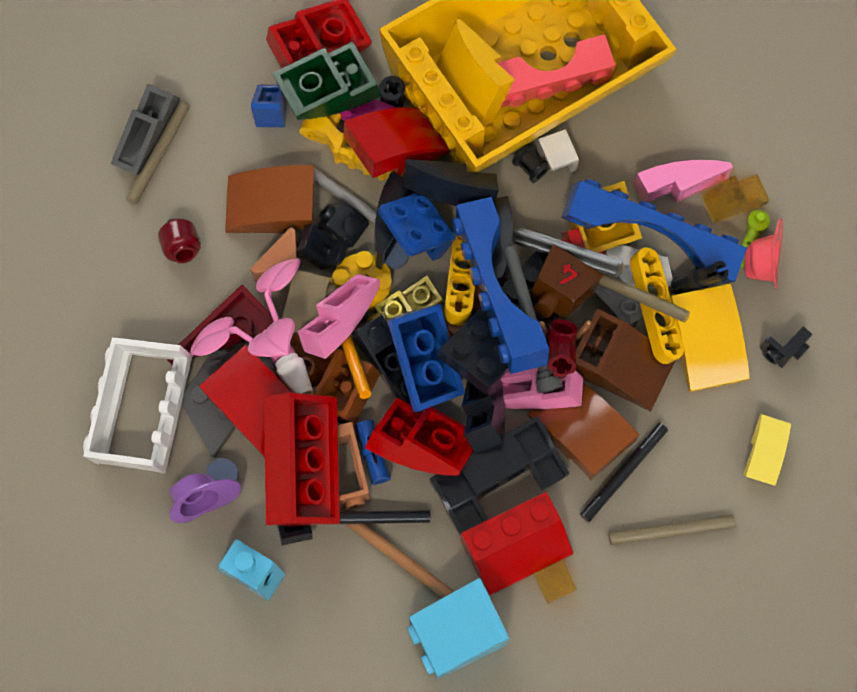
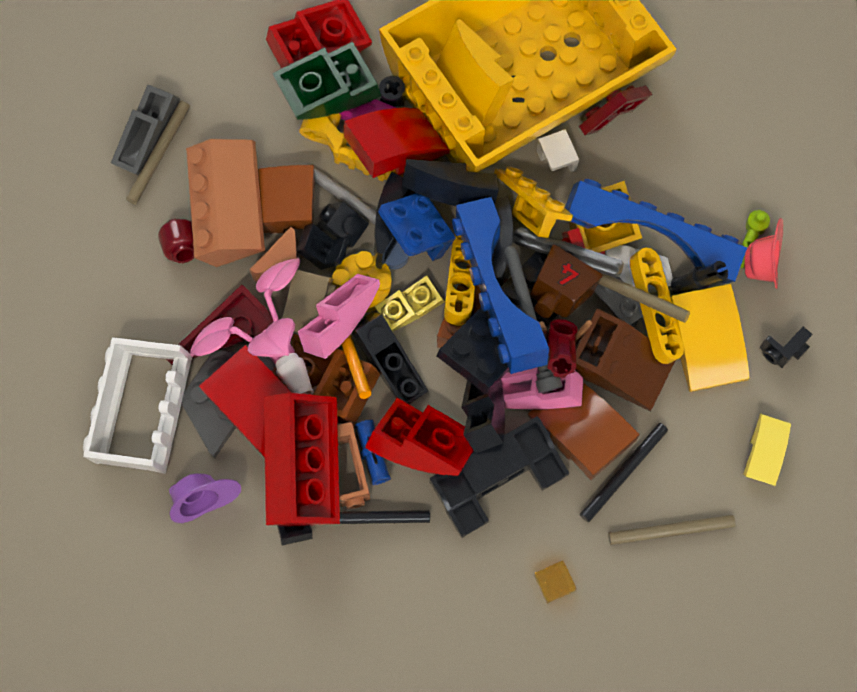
sand blue tile [206,458,239,482] -> none
medium azure torso [218,539,286,602] -> none
blue slope [251,85,286,128] -> none
medium nougat bar [346,524,454,598] -> none
blue slope [388,304,465,412] -> none
medium azure slope [406,578,509,680] -> none
red slope [460,491,574,596] -> none
coral arch [498,34,616,107] -> none
black bush [512,144,550,183] -> none
bright pink slope [634,160,733,203] -> none
clear yellow slope [702,174,770,224] -> none
none -> nougat slope [186,139,265,267]
none -> yellow bracket [494,166,573,238]
none -> dark red plate [579,85,653,136]

